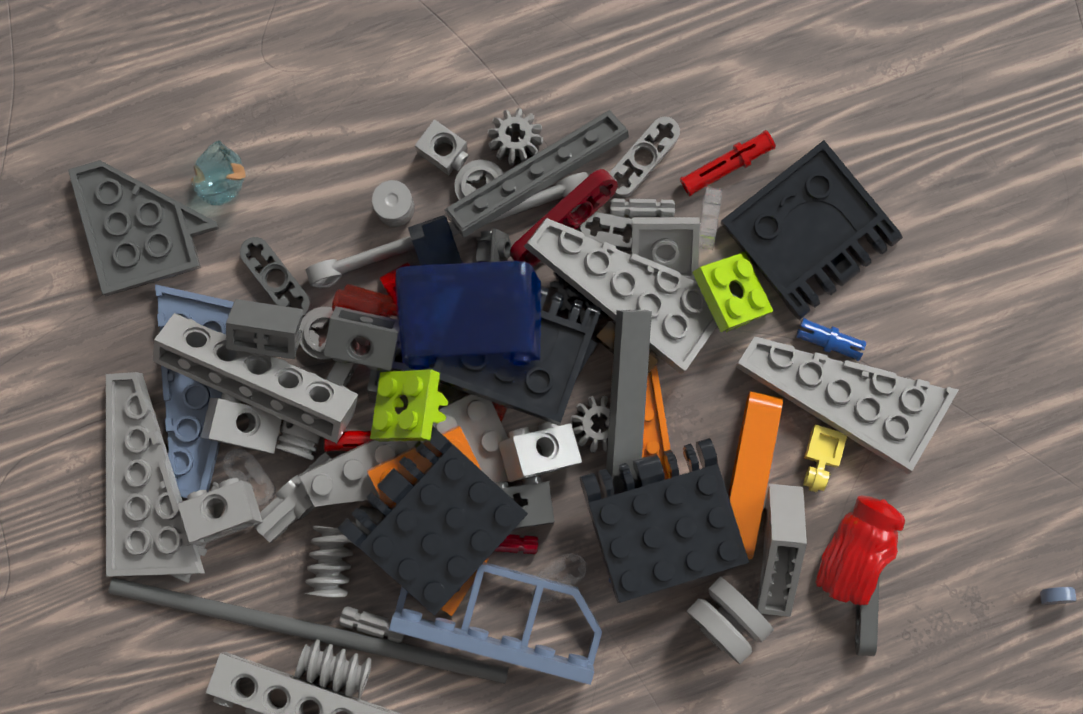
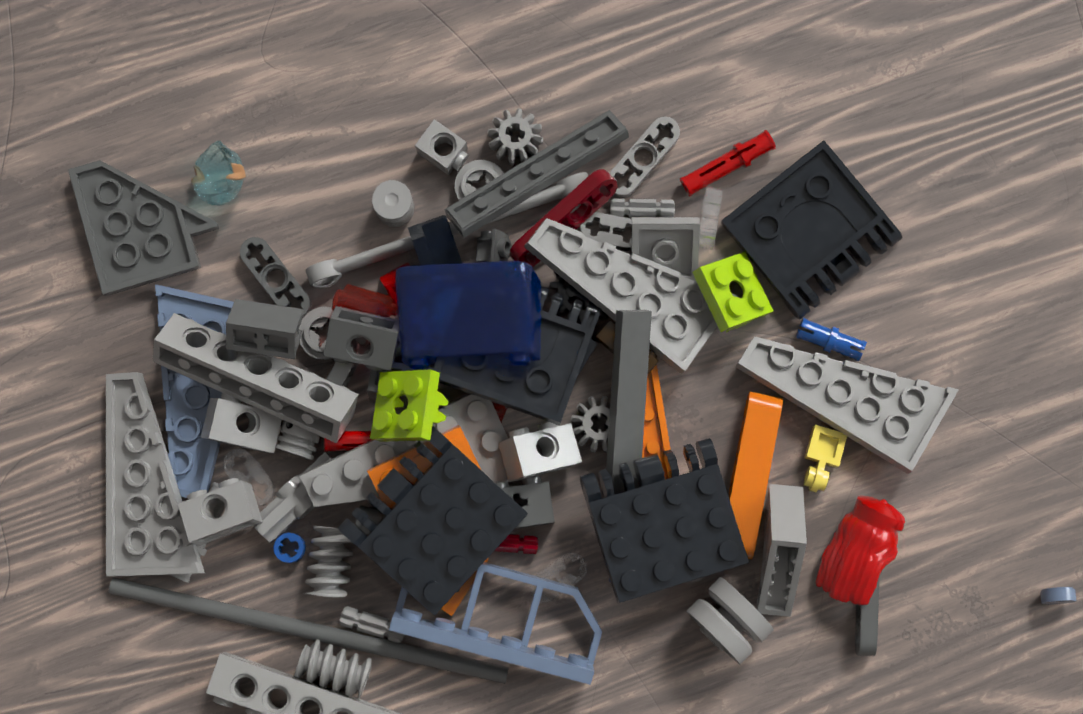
none -> blue bush [273,532,306,563]

